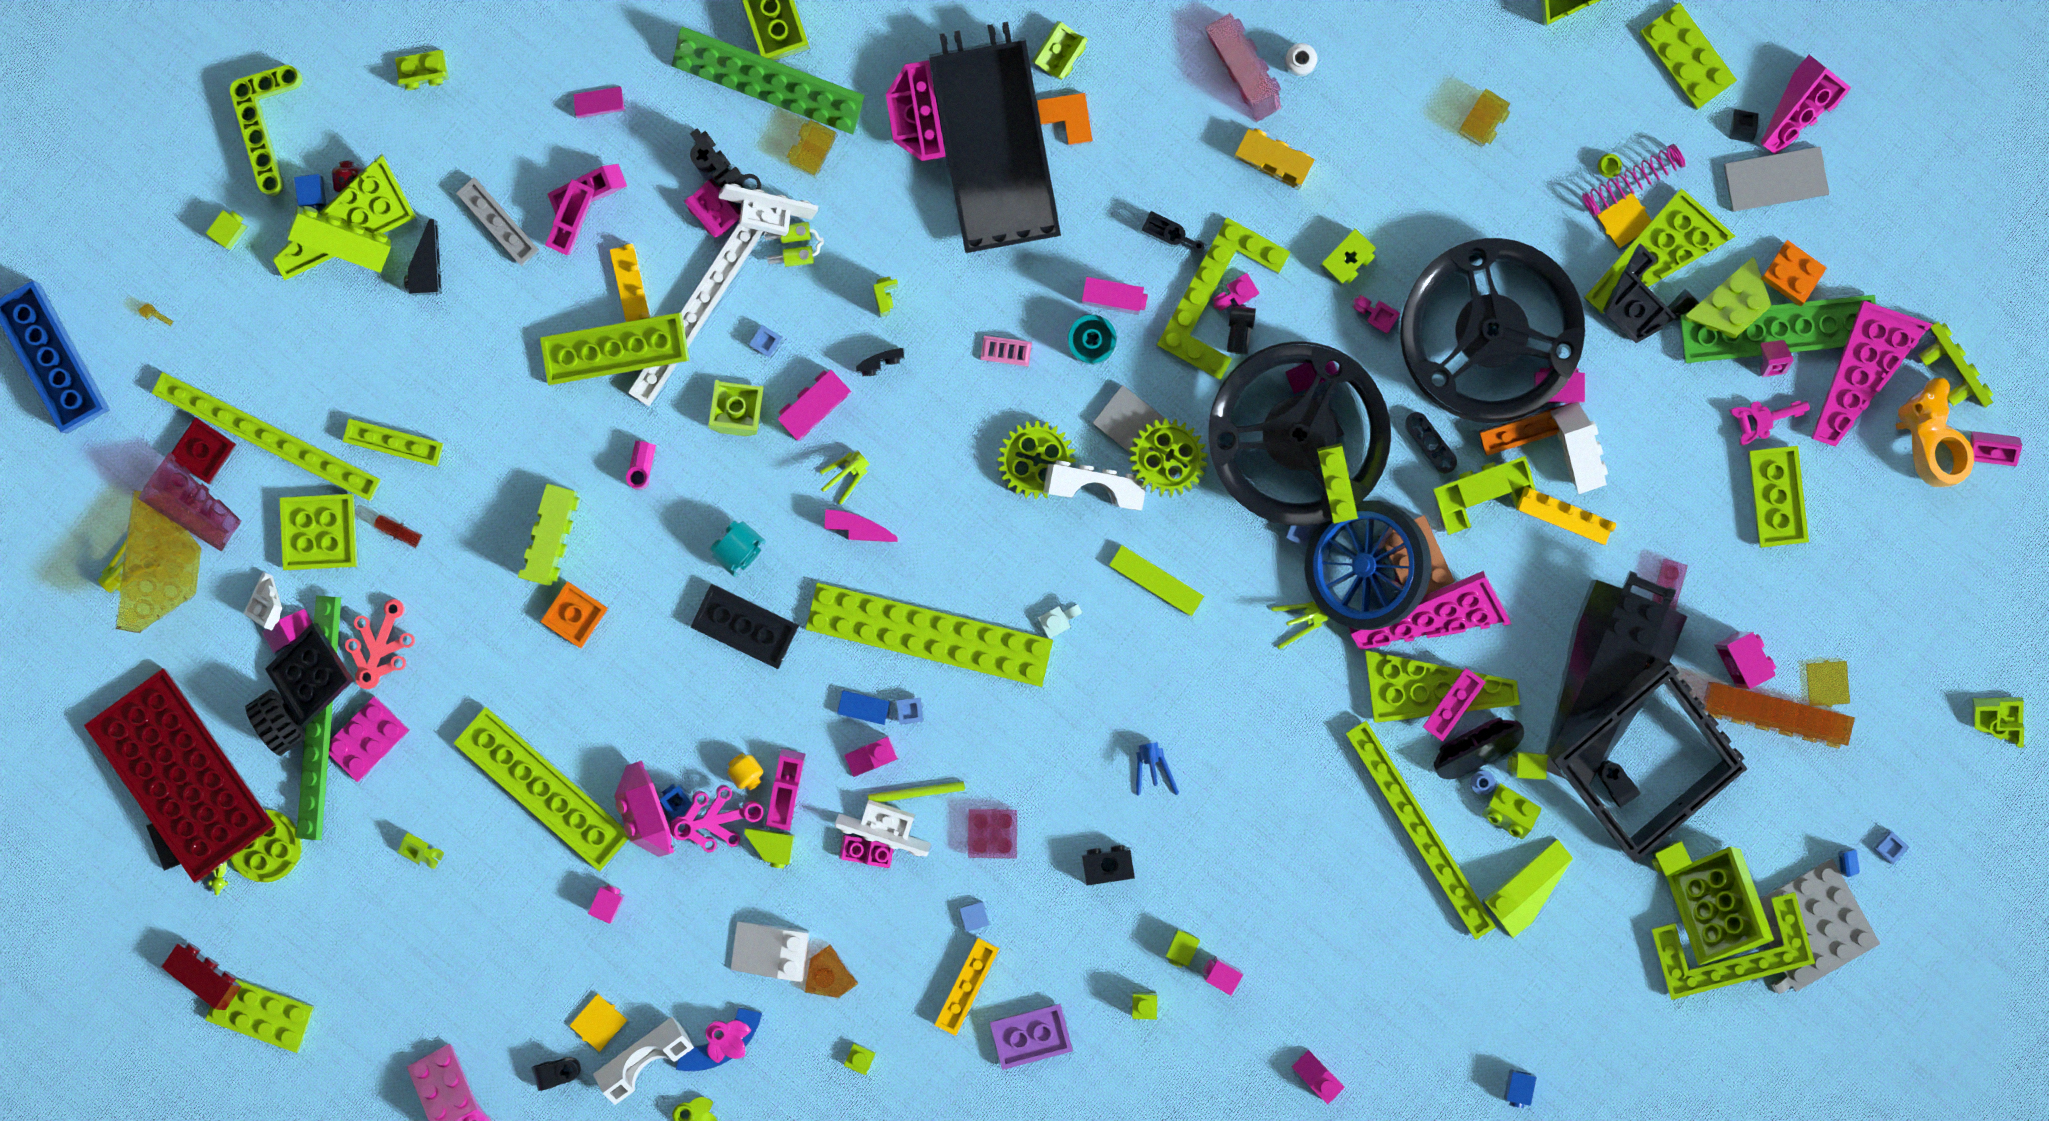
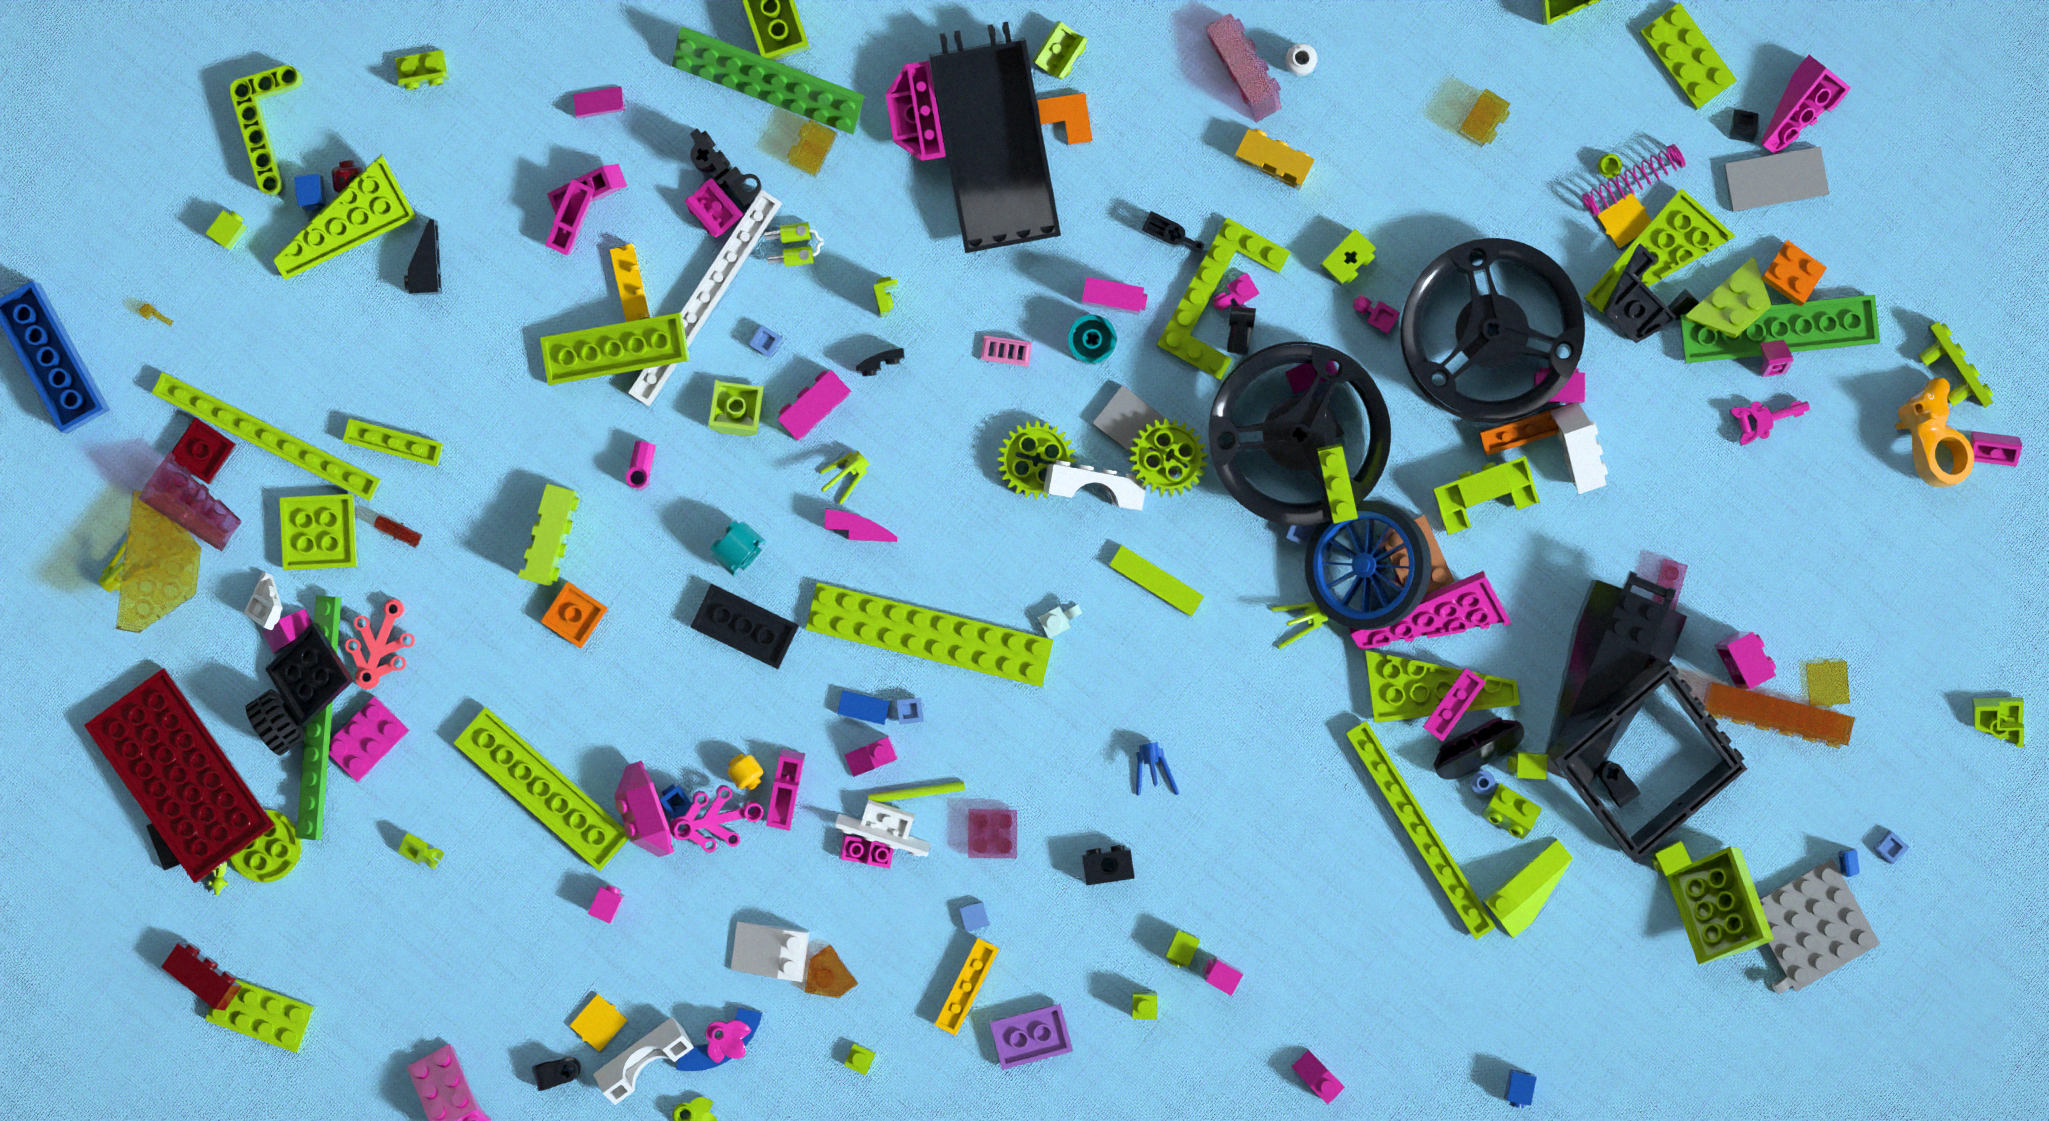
lime brick [287,206,391,273] -> none
light grey plate [456,177,540,266] -> none
white bracket [719,184,818,236] -> none
lime slope [744,827,795,869] -> none
black beam [1405,412,1457,473] -> none
yellow hinge [1516,487,1616,545] -> none
lime plate [1651,891,1815,1000] -> none
lime plate [1748,446,1809,548] -> none
dark pink wing [1811,300,1933,447] -> none

